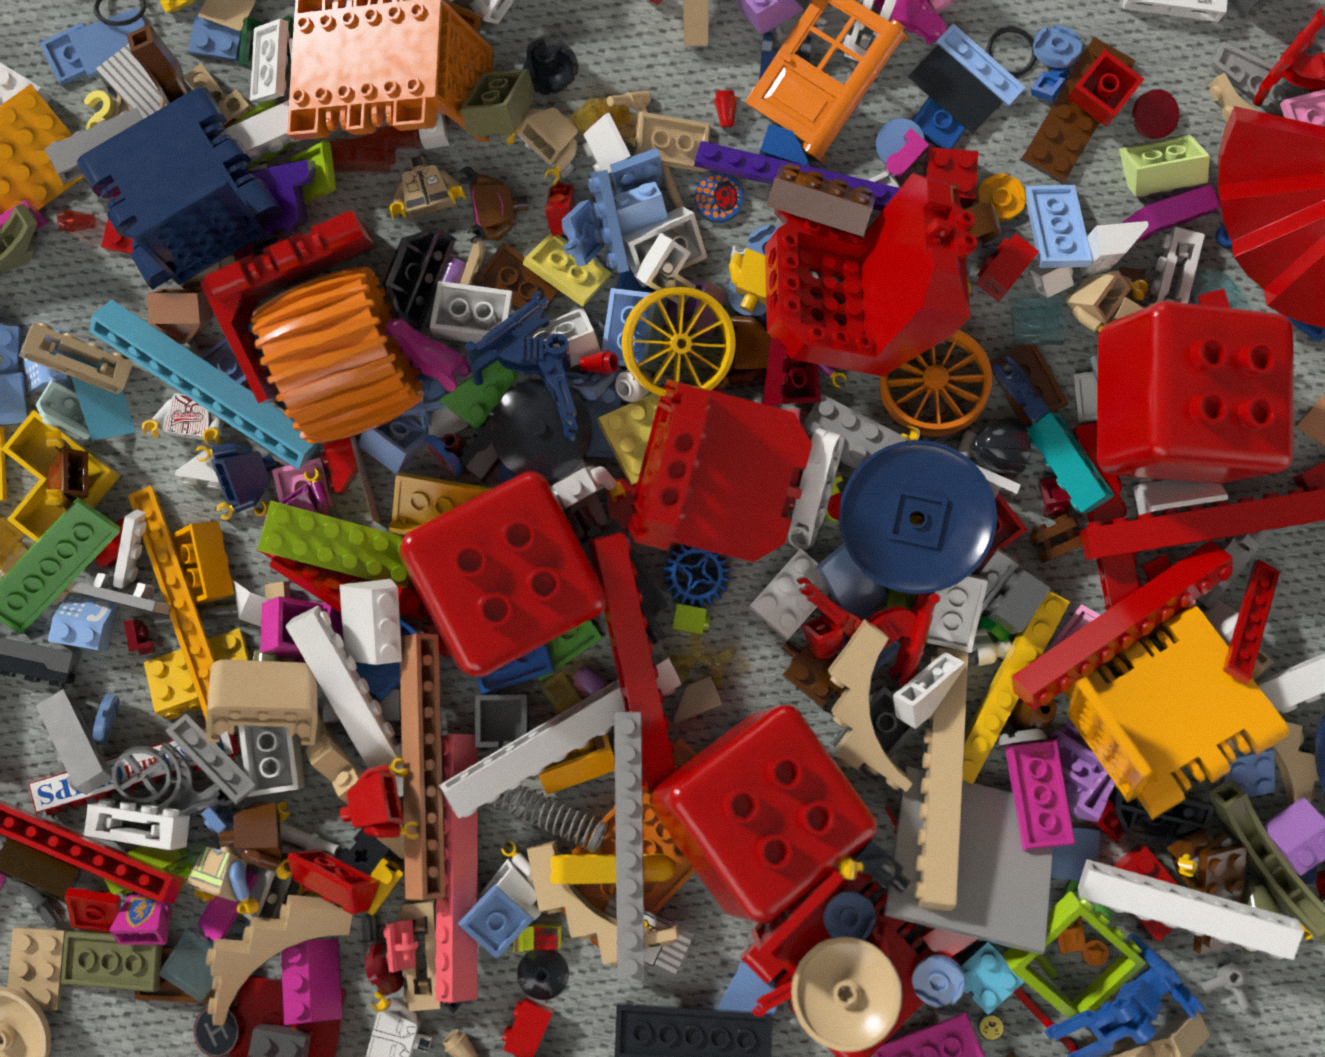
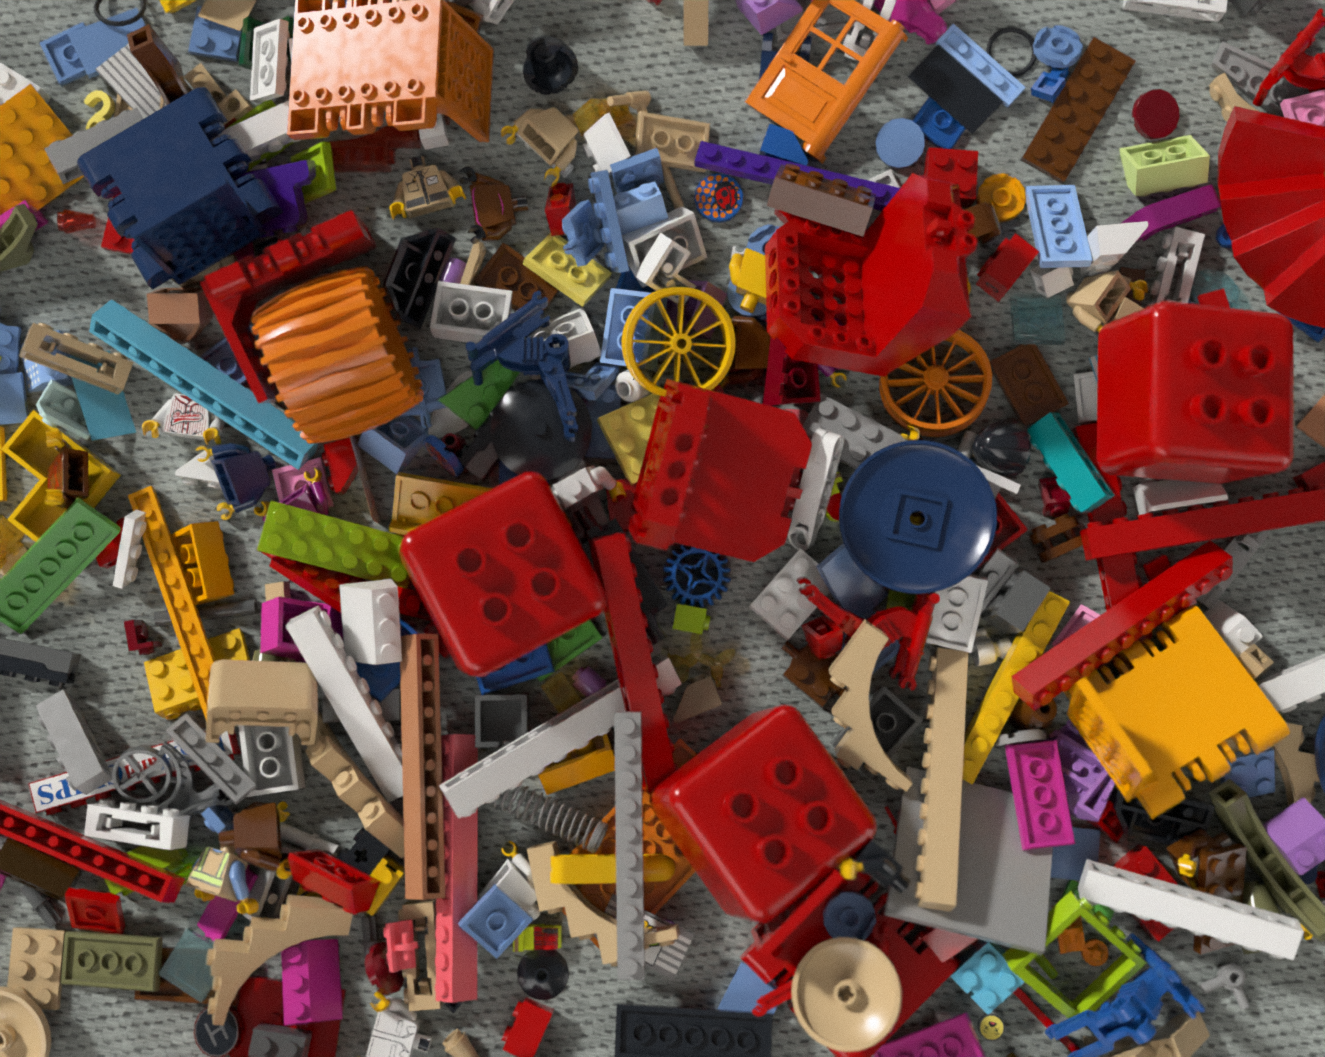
light blue slope [48,593,118,651] -> none
light grey hinge [72,573,171,615] -> none
medium blue tile [93,693,120,745] -> none
dark pink torso [110,894,172,945] -> none
white sticker [233,580,271,626] -> none
red torso [340,758,419,839] -> none
dark pink animal [384,318,471,392] -> none
olive brick [460,69,536,138] -> none
red cone [579,350,619,375] -> none
red cone [713,90,737,128] -> none
dark pink leg [886,128,929,178] -> none
white slope [893,652,965,729] -> none
medium blue tile [912,954,966,1007] -> none
green tile [978,615,1010,642] -> none
dark blue piece [991,355,1050,424] -> none
red brick [1068,50,1144,127] -> none
red tile [1222,559,1280,685] -> none

